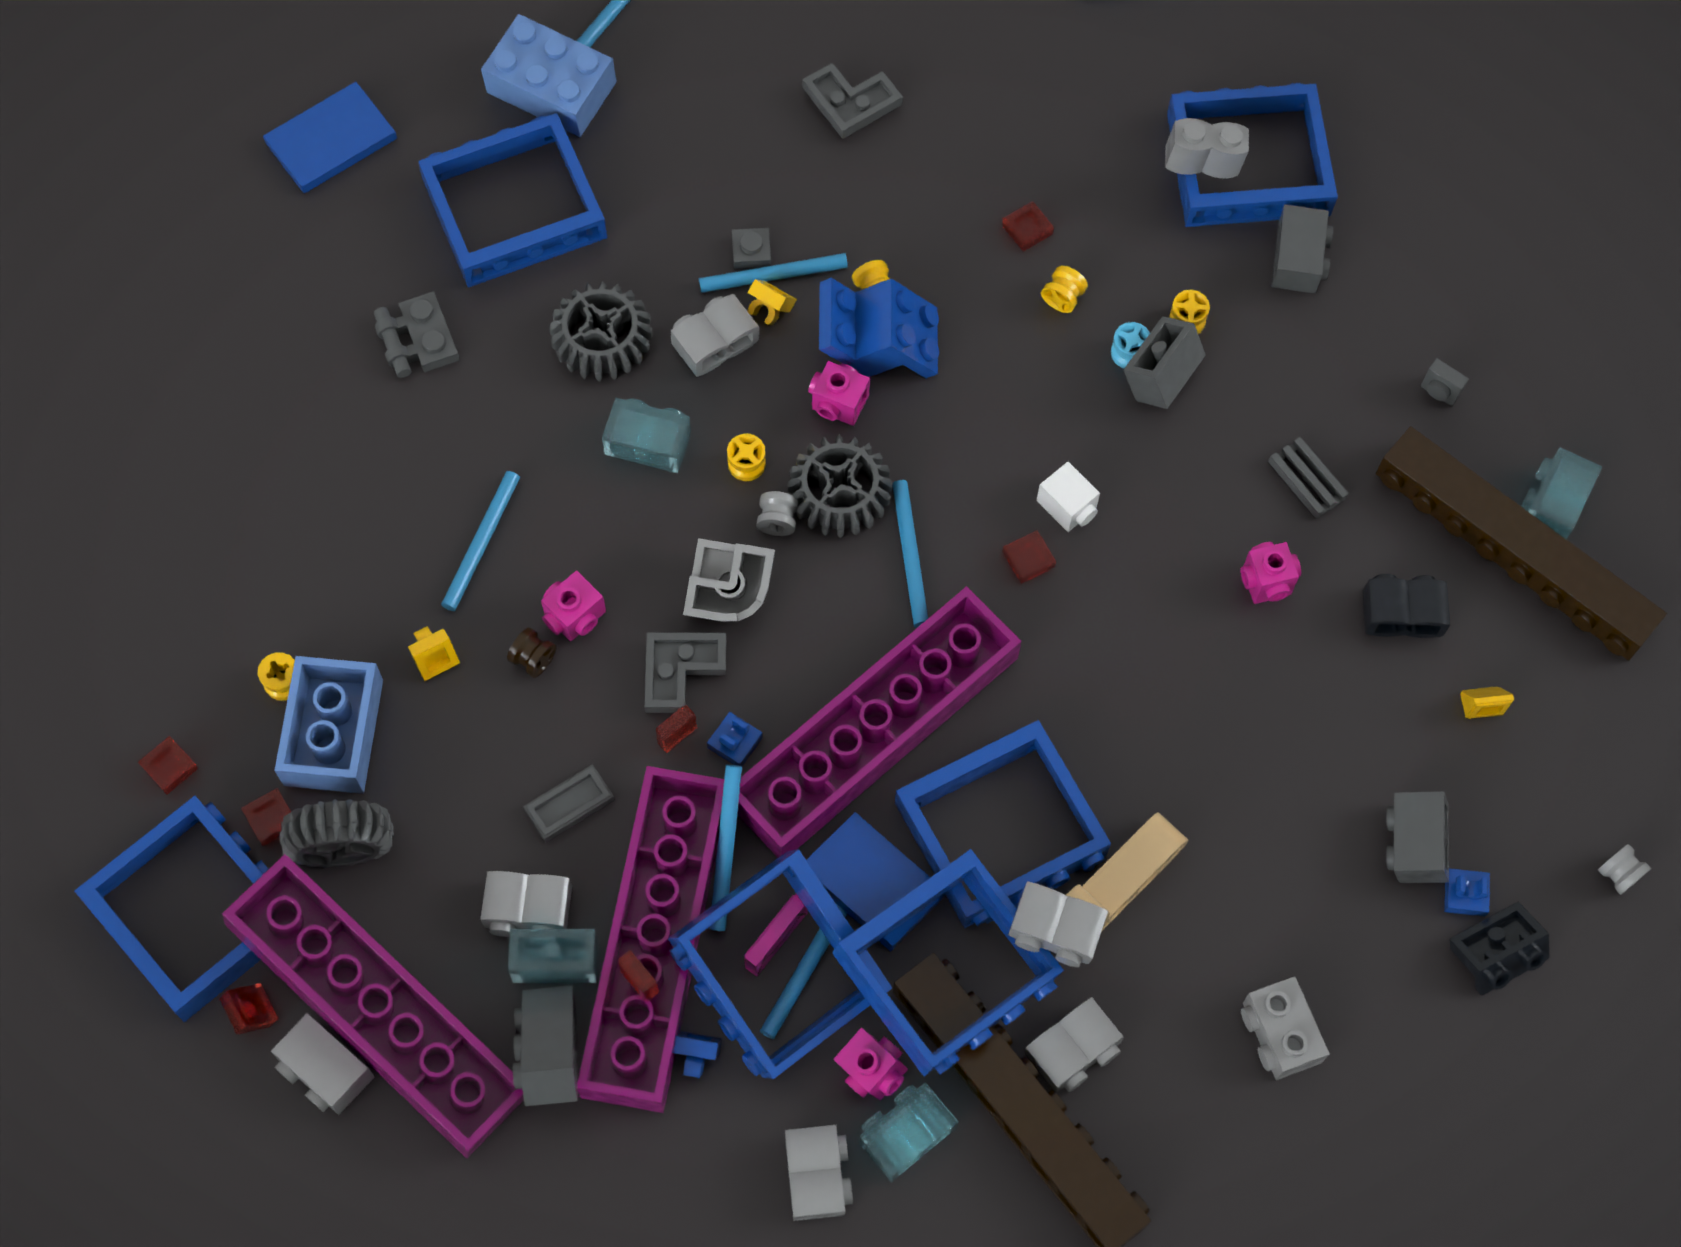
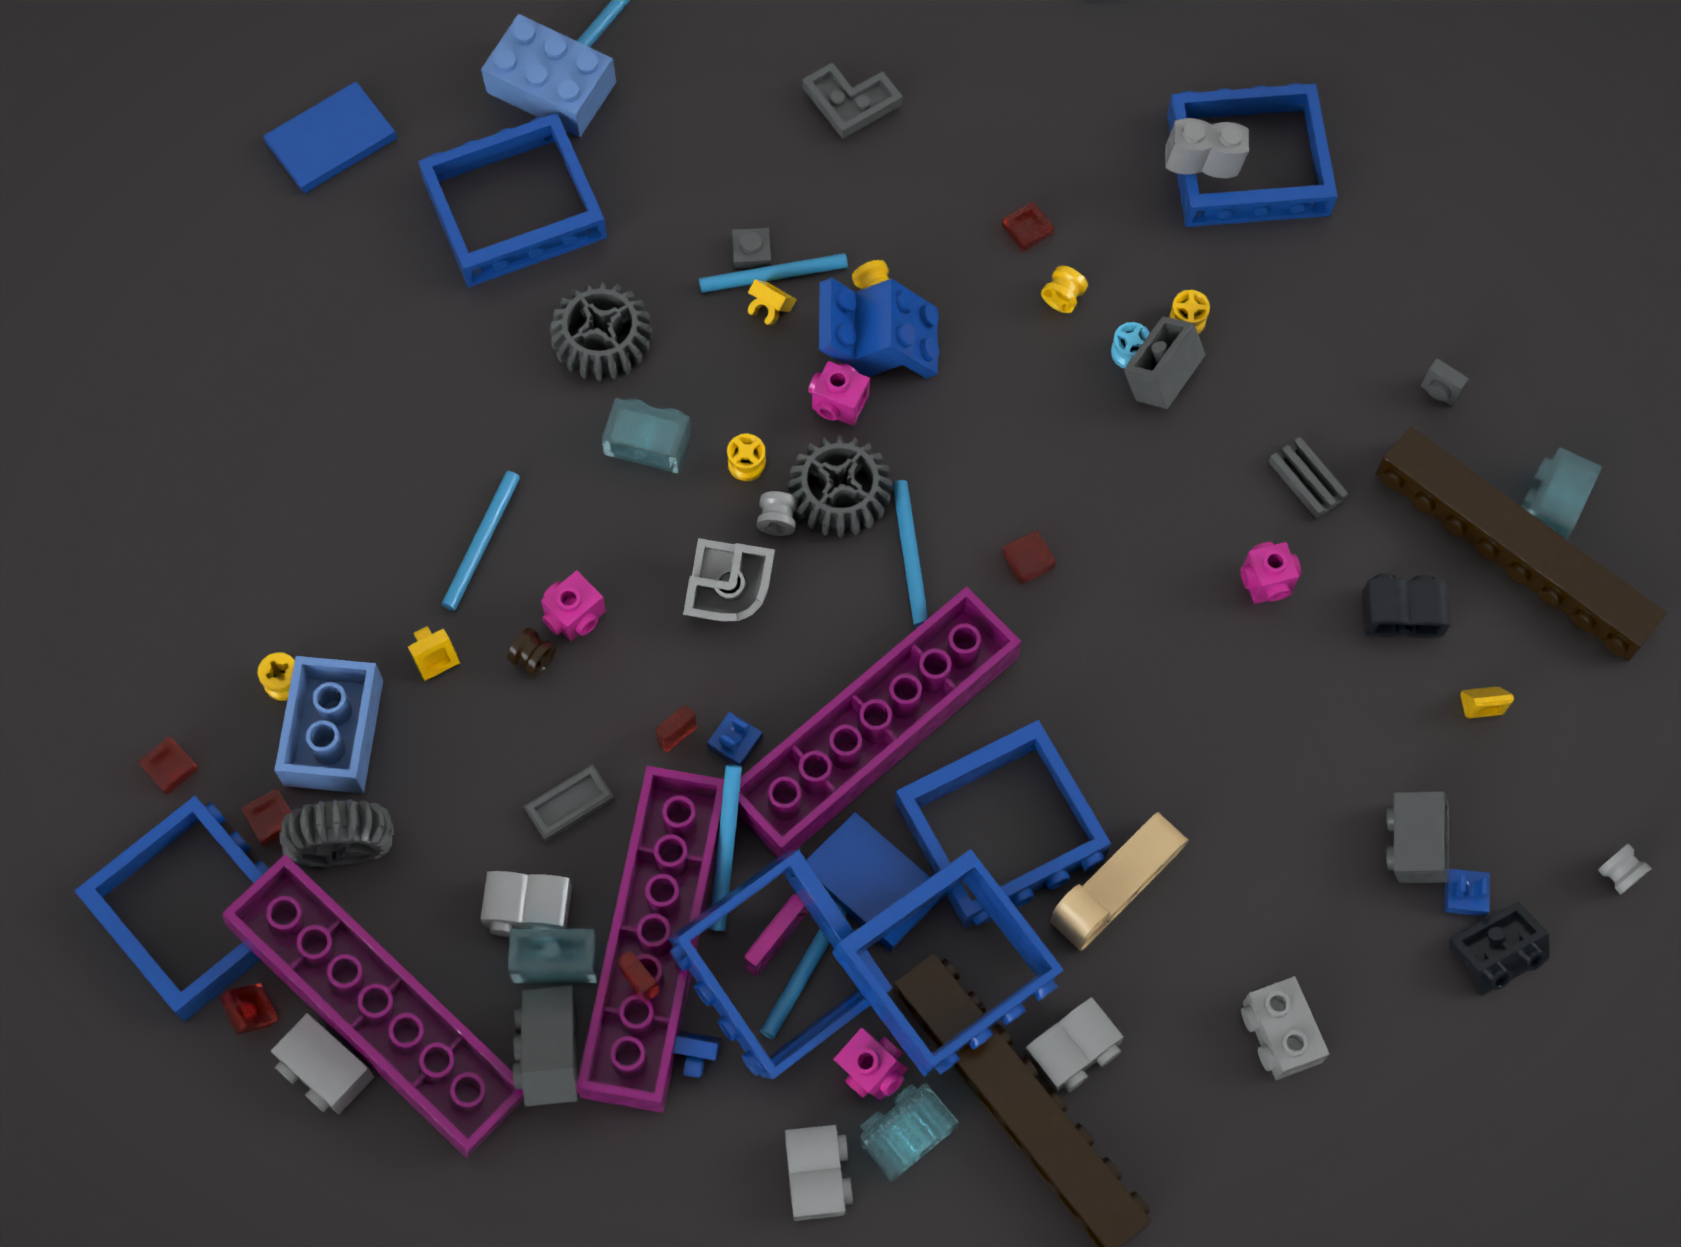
dark grey plate [374,291,460,378] -> none
dark grey plate [644,632,727,713] -> none
light grey brick [671,294,759,377] -> none
light grey brick [1008,882,1108,967] -> none
white brick [1037,462,1100,532] -> none
dark grey brick [1271,204,1333,294] -> none

